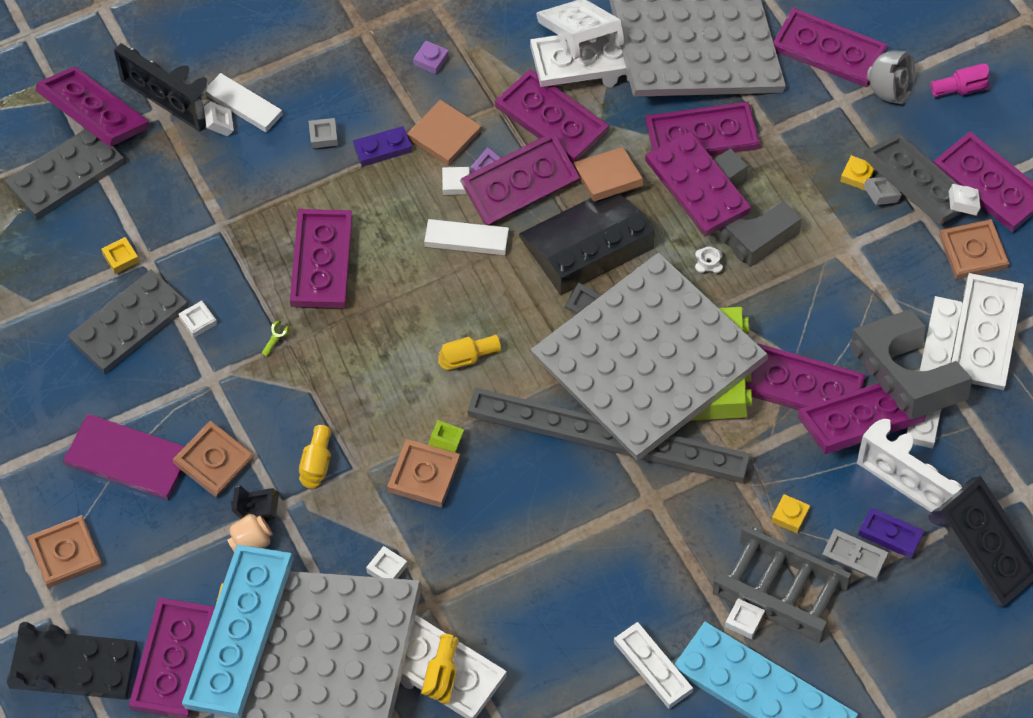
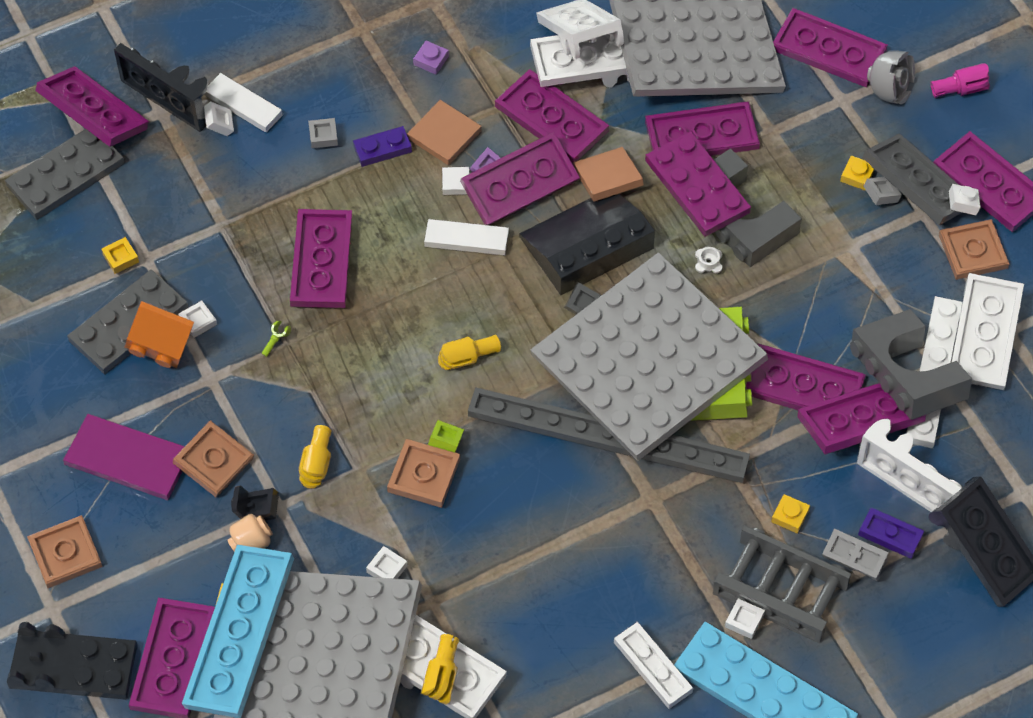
none -> orange slope [124,301,194,368]

